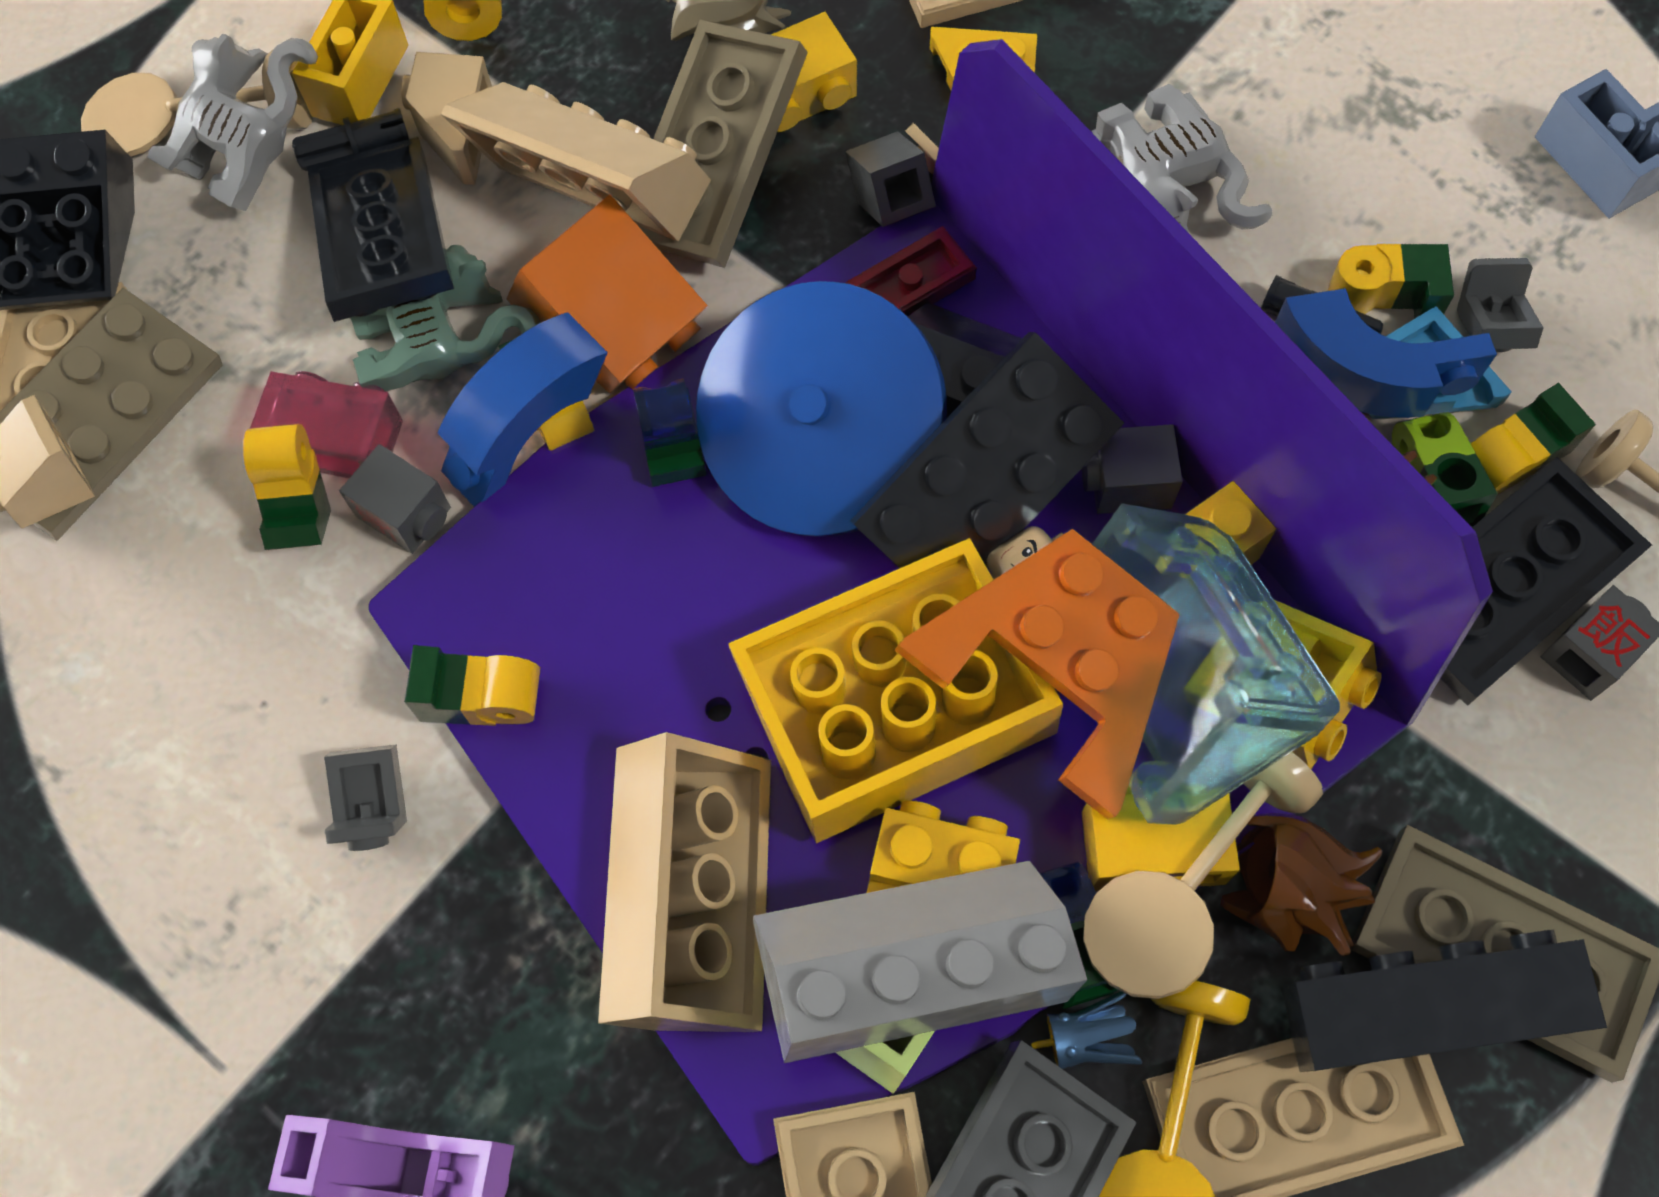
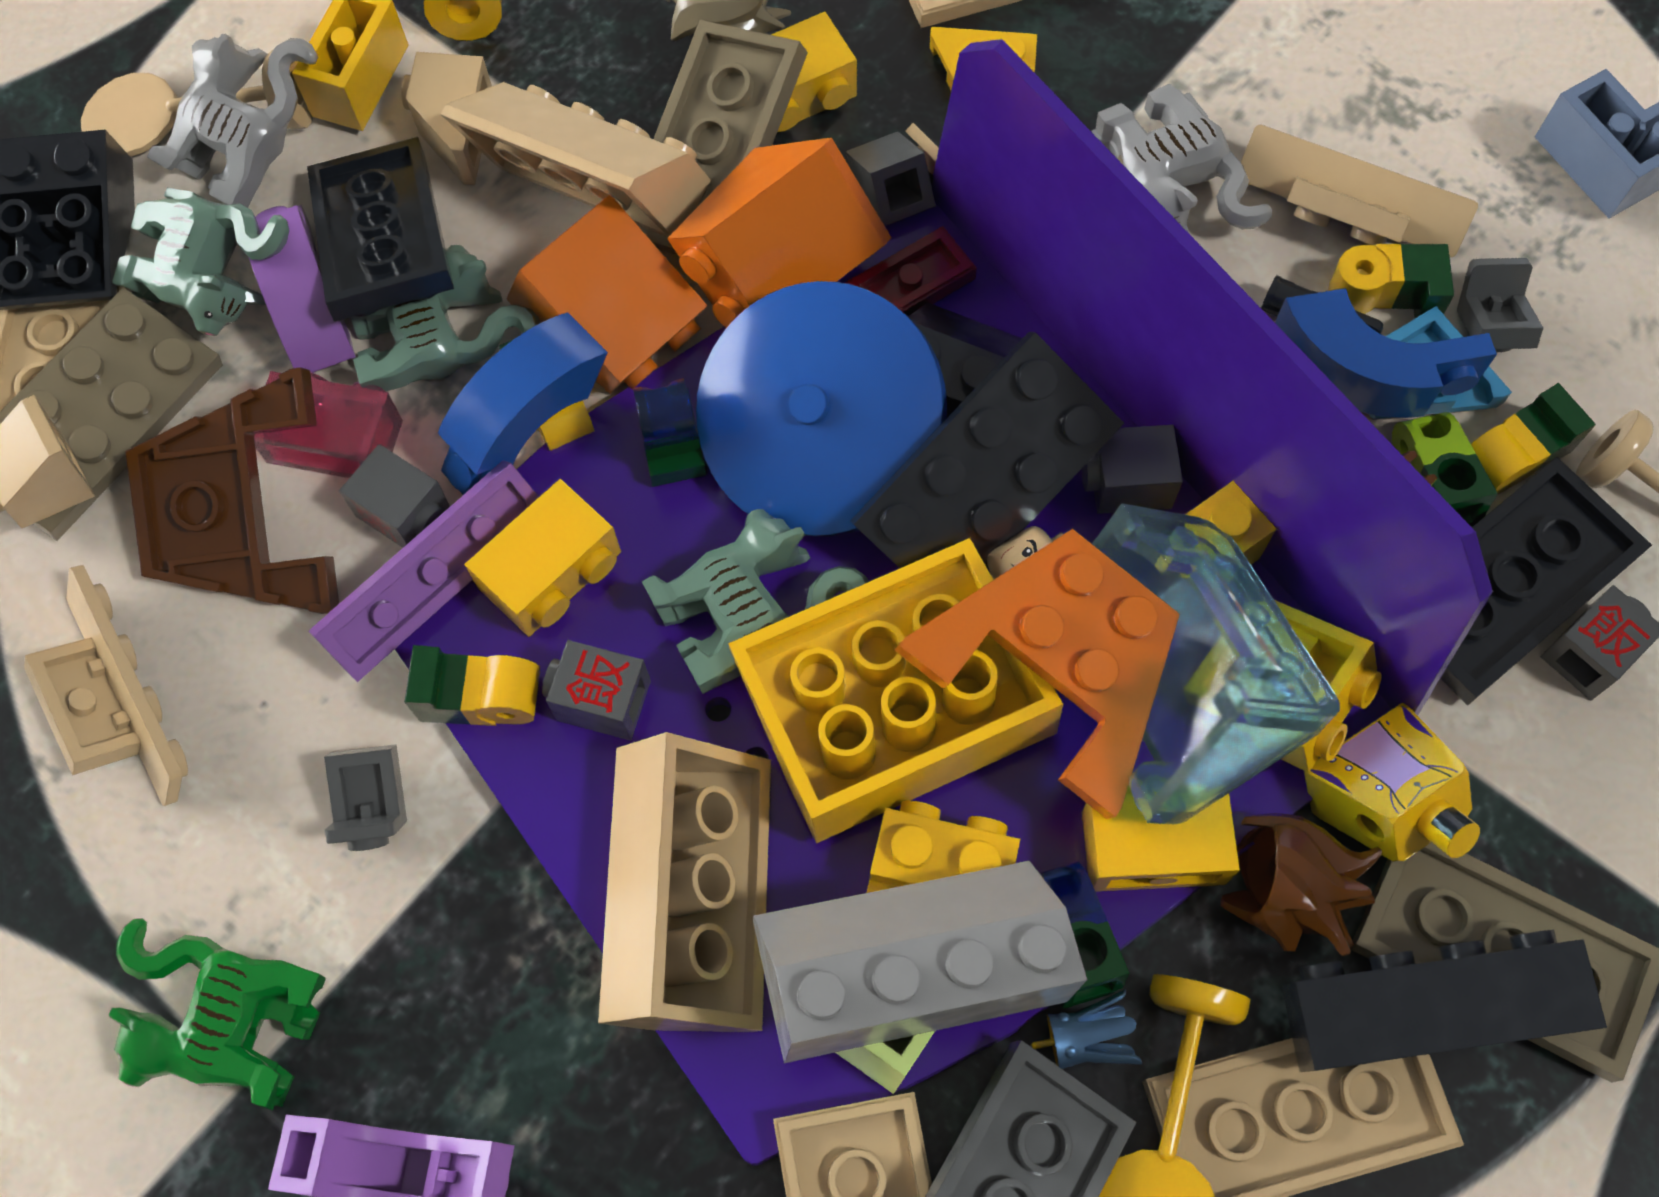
leg [243,424,331,550] -> none
black axle [292,108,410,171] -> none
tan piece [1083,733,1323,999] -> none
none -> tan bracket [24,565,188,806]
none -> green animal [108,918,326,1111]
none -> sand green animal [112,187,289,336]
none -> reddish brown wing [126,367,339,614]
none -> medium lavender arch [249,205,356,373]
none -> medium lavender plate [308,460,539,682]
none -> yellow brick [464,479,621,637]
none -> dark grey brick [542,640,651,741]
none -> sand green animal [642,509,869,694]
none -> orange slope [667,137,892,328]
none -> tan bracket [1241,124,1478,257]
none -> yellow torso [1304,702,1480,862]

